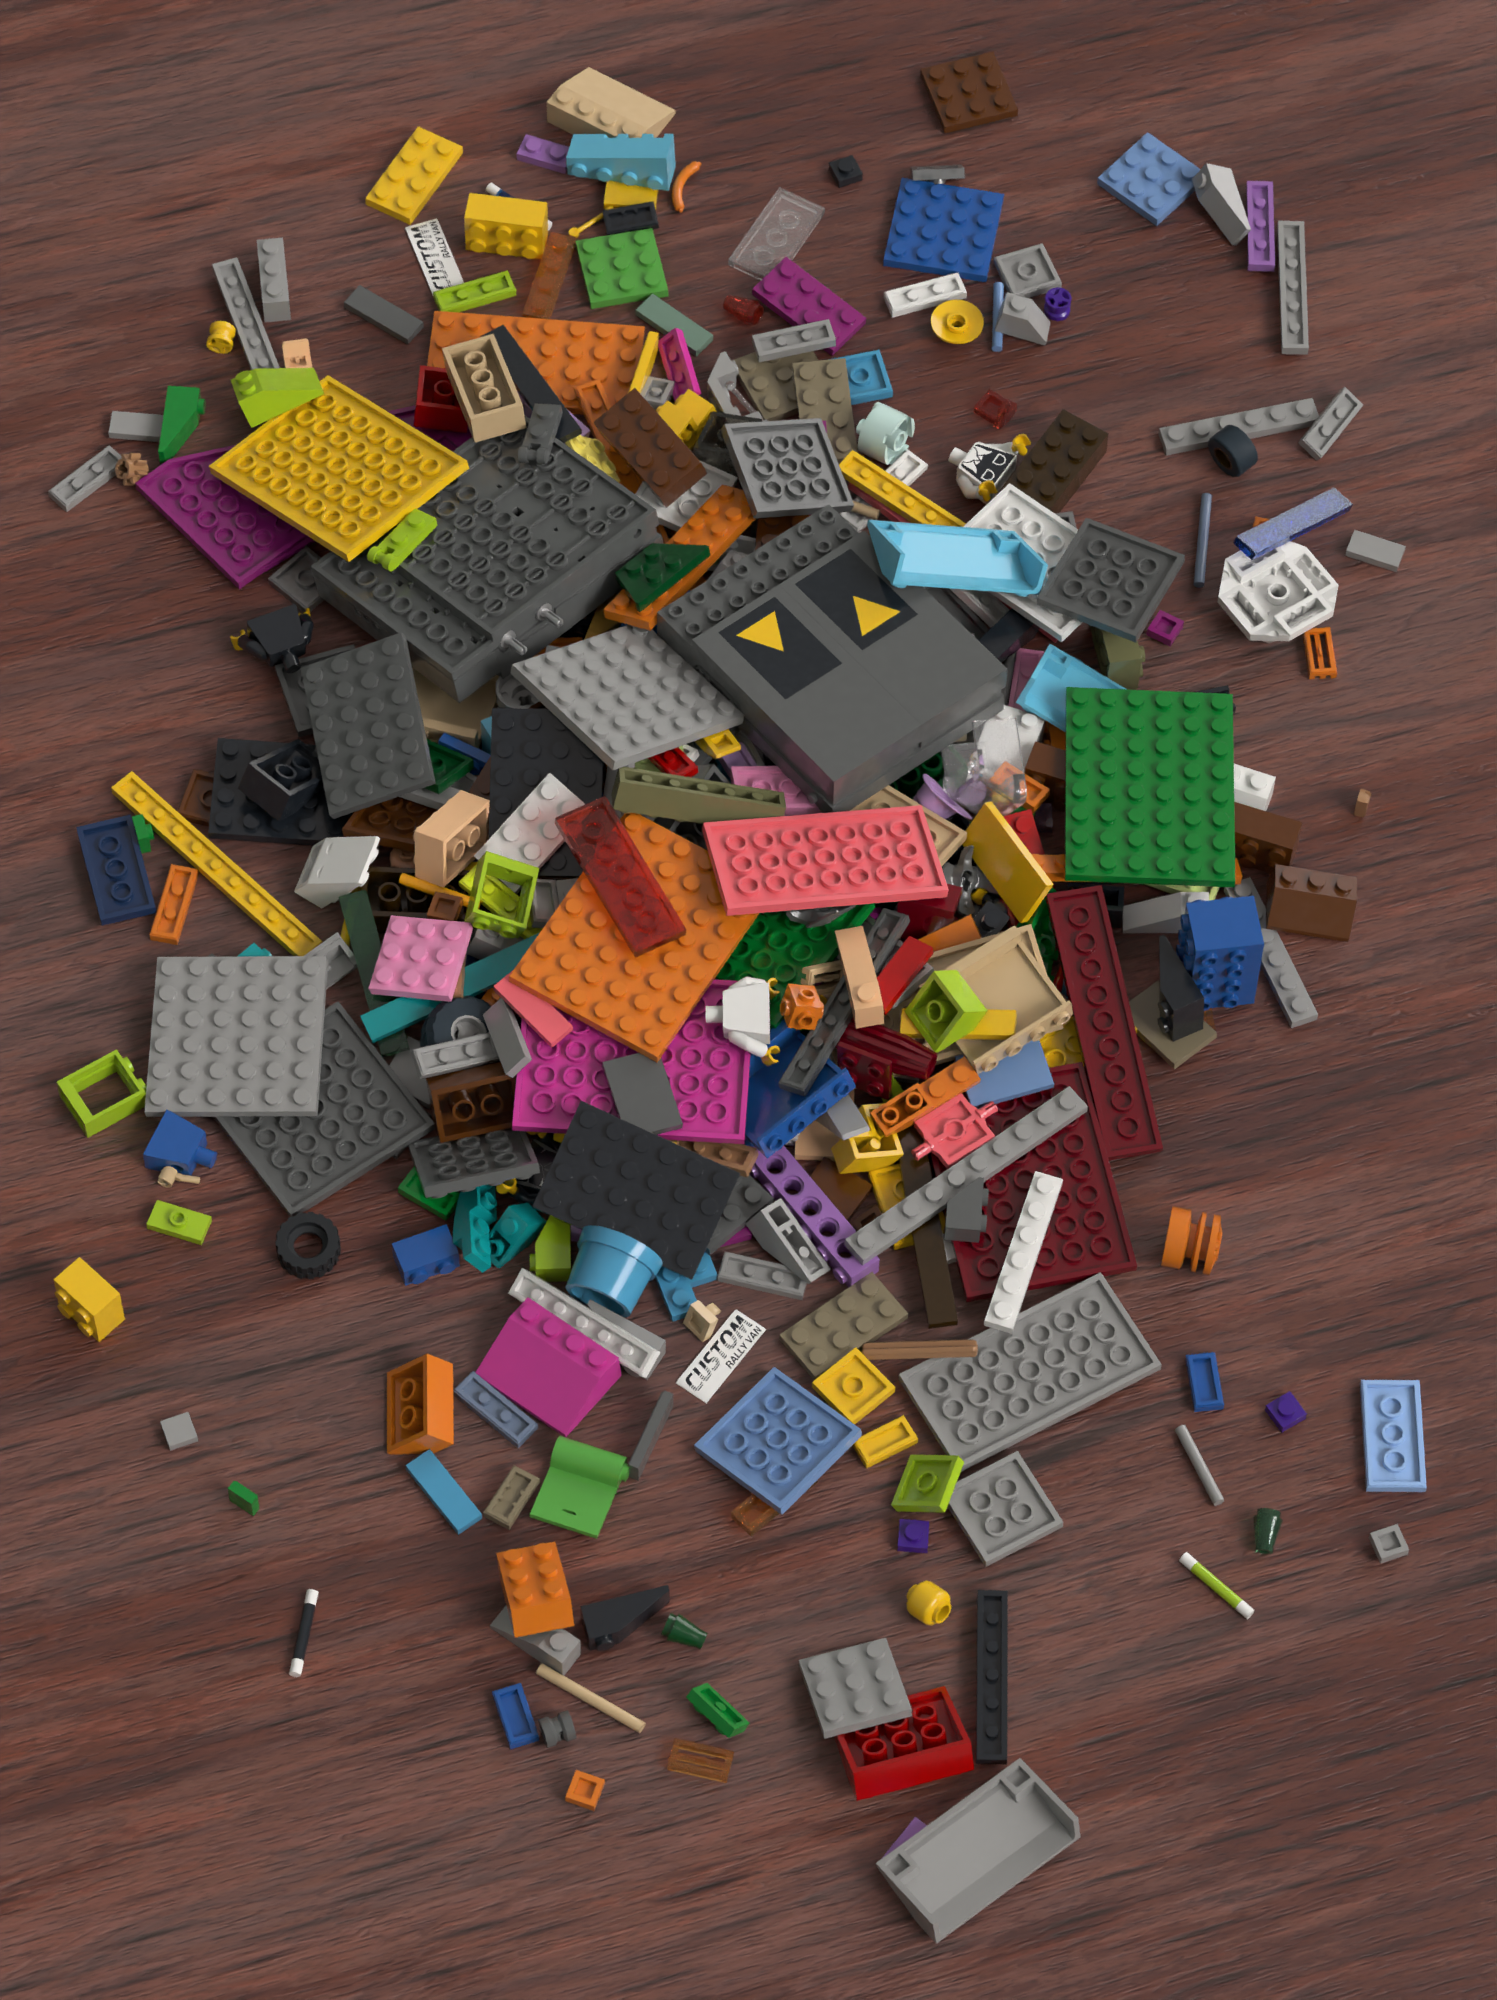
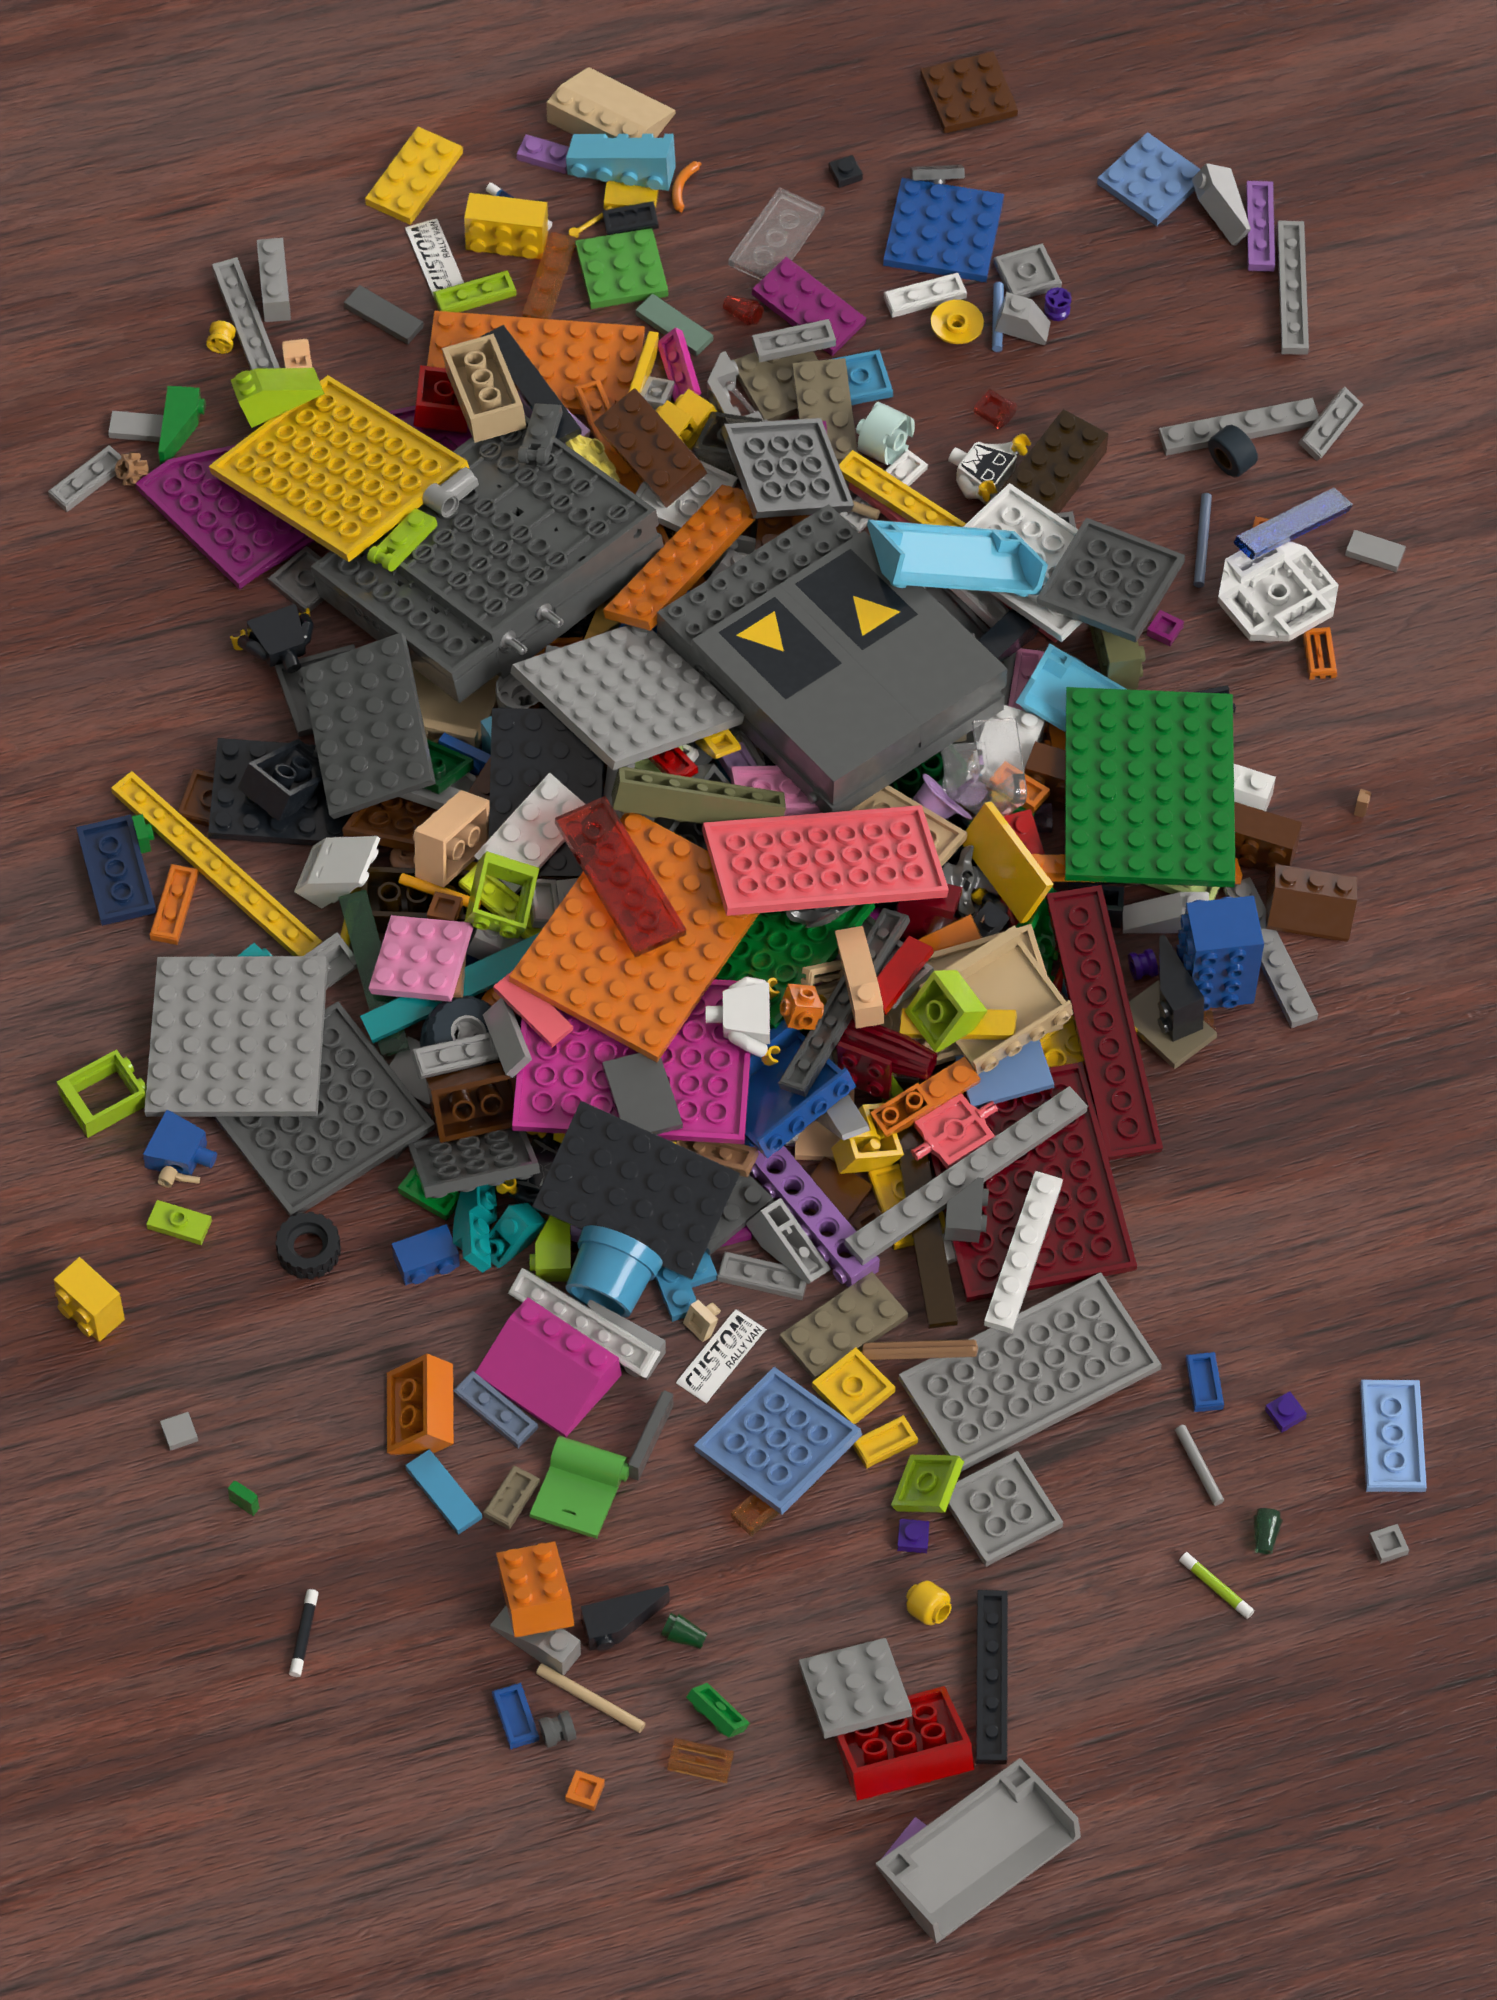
dark green wing [615,543,710,612] -> none
orange wheel [1161,1206,1223,1276] -> none
none -> light grey piece [423,467,479,518]
none -> dark purple wheel [1128,948,1158,981]

